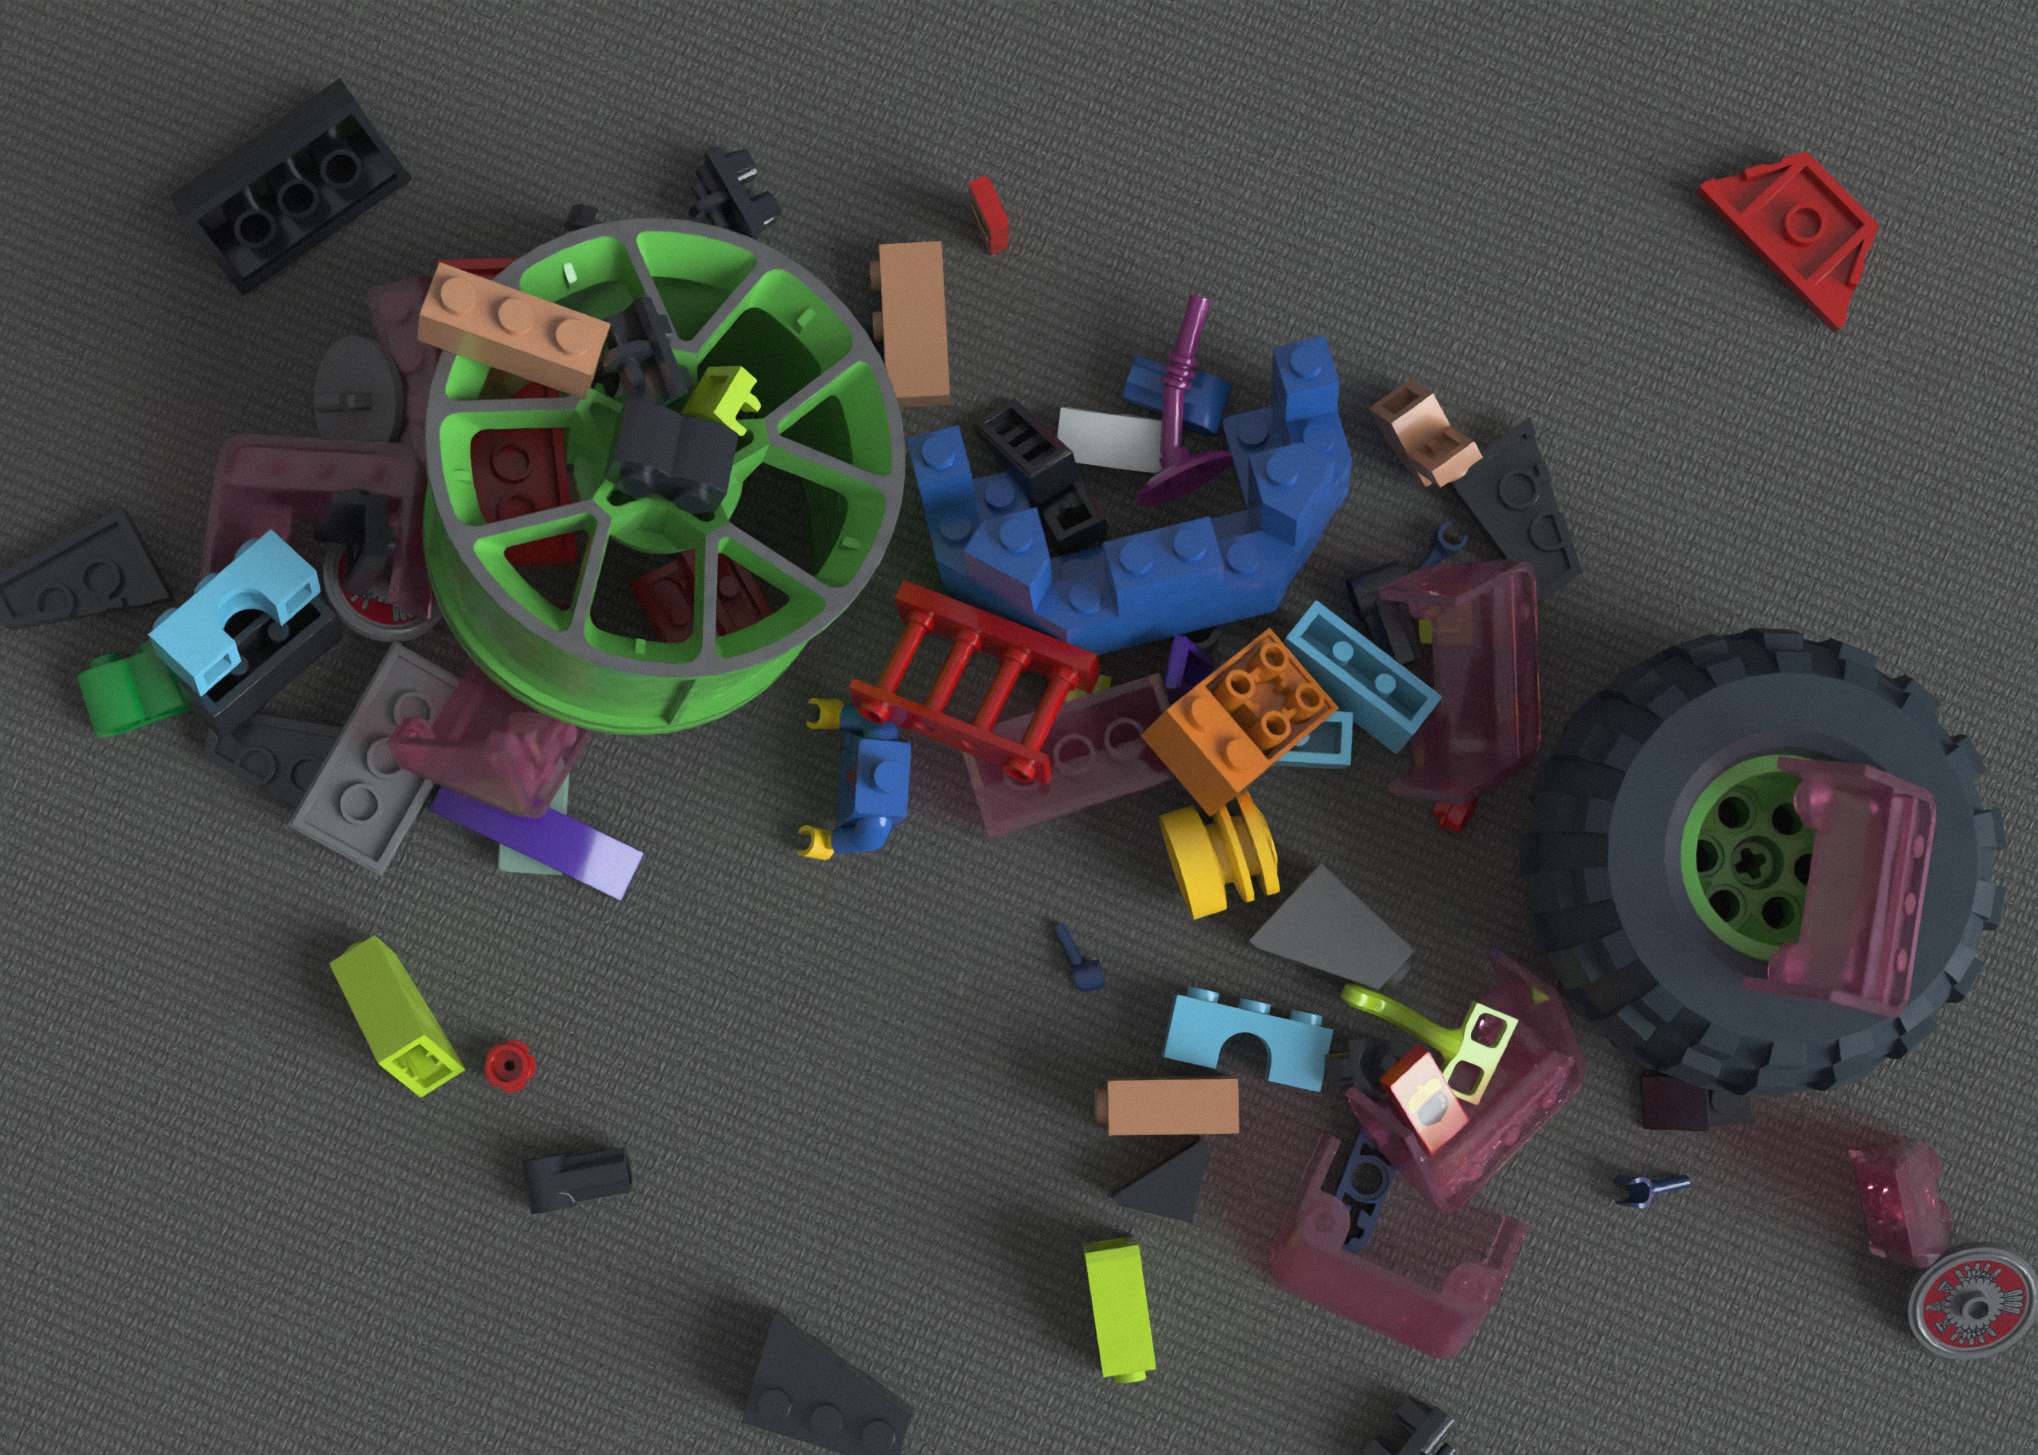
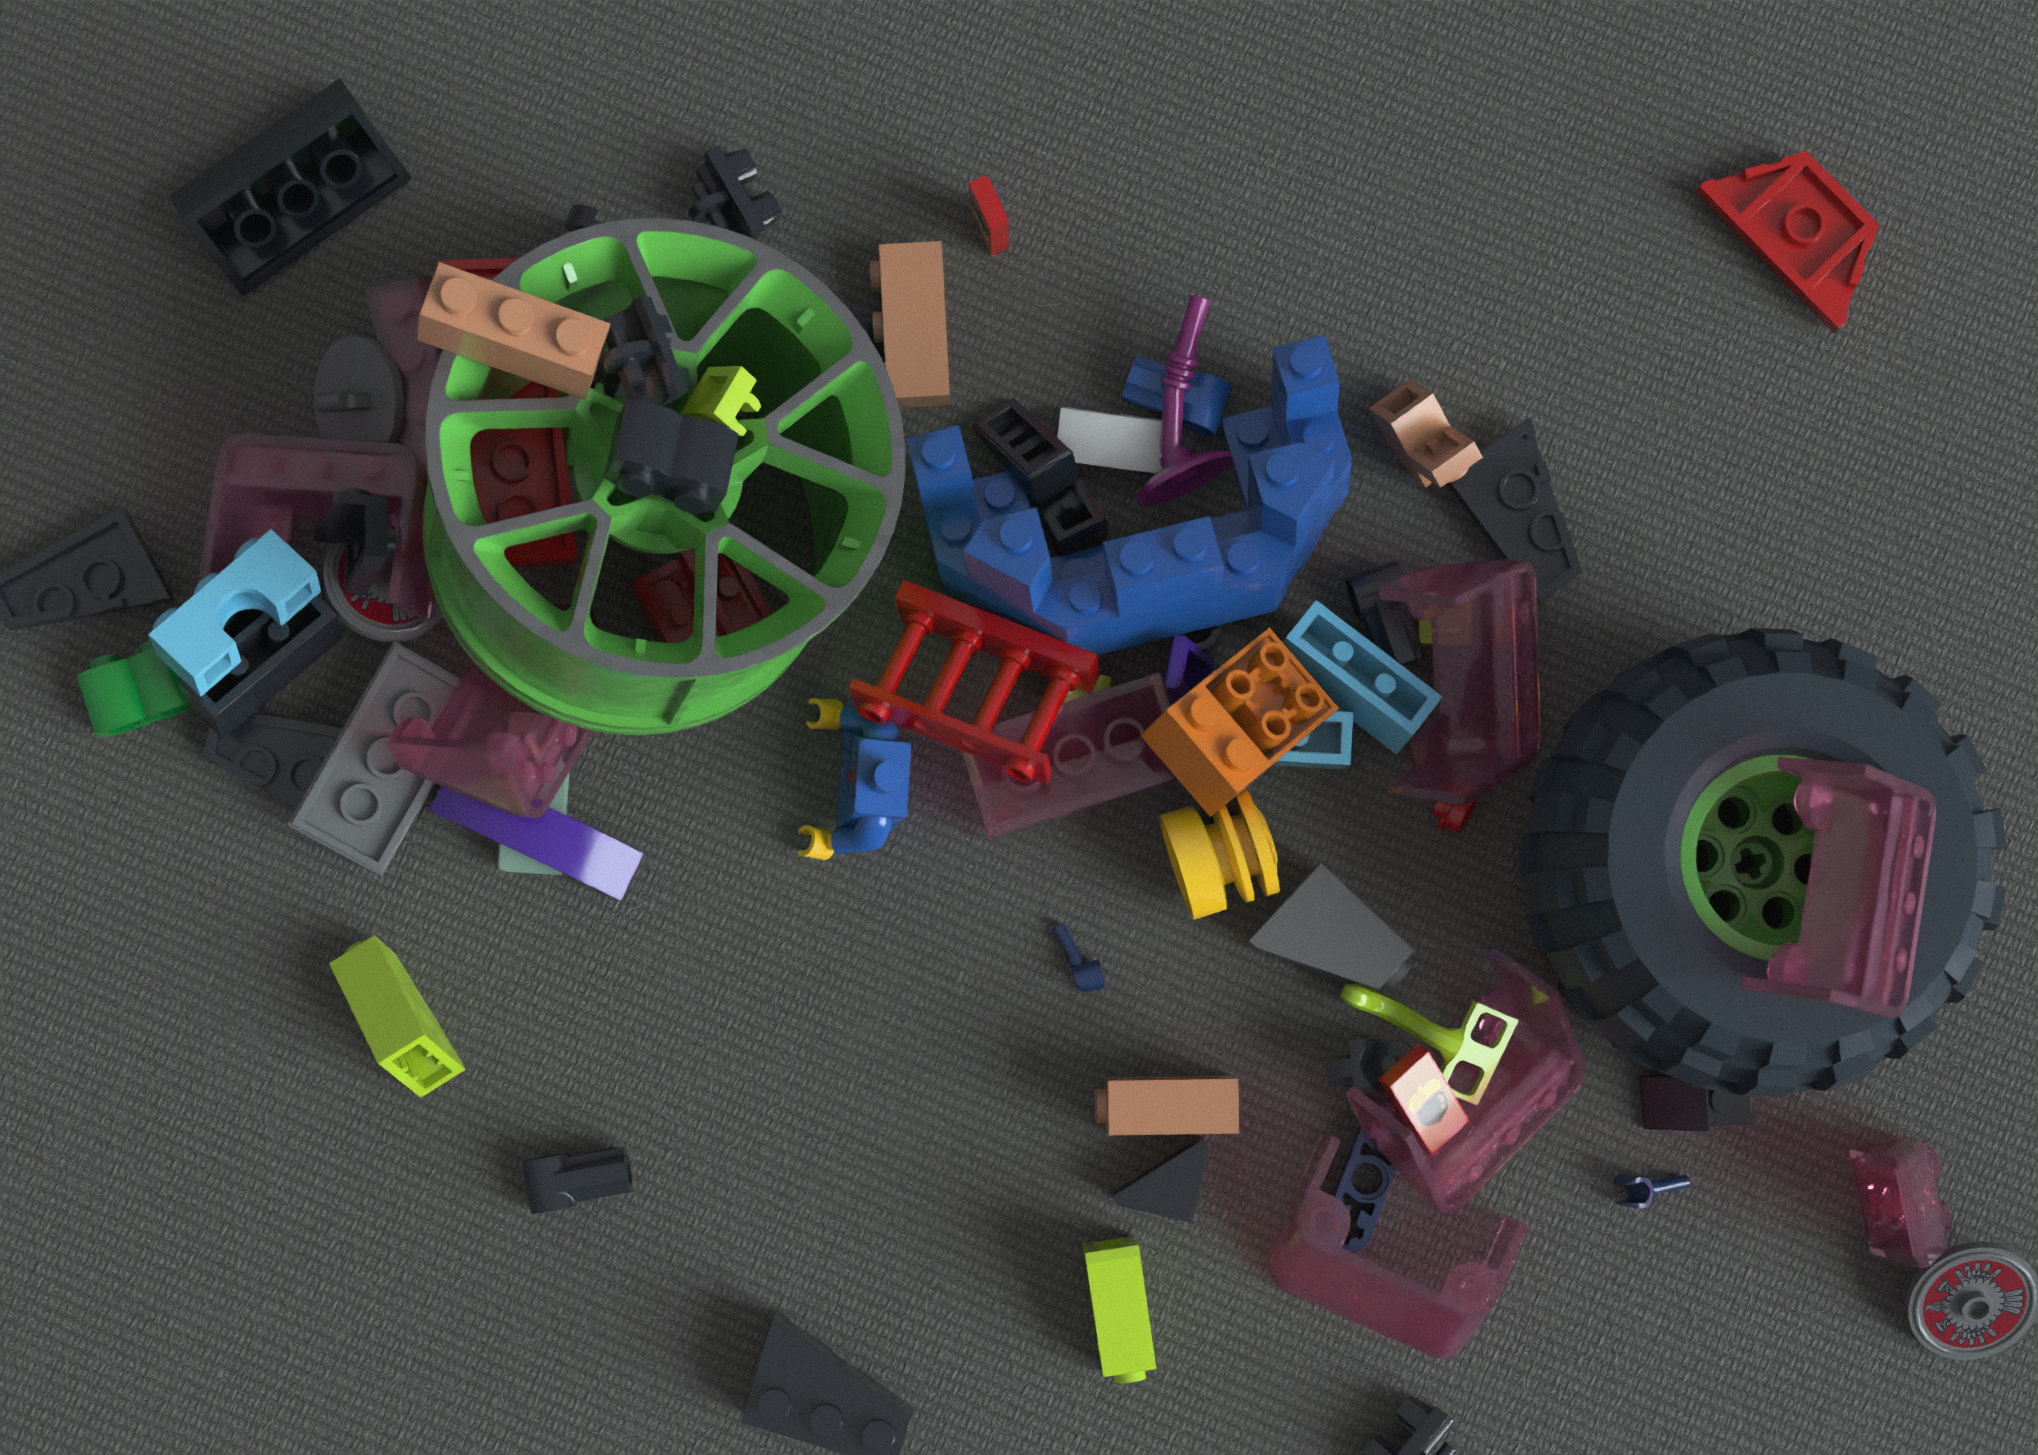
red plate [484,1040,536,1092] -> none
medium azure arch [1161,986,1333,1092] -> none
dark blue hand [1407,521,1468,589] -> none

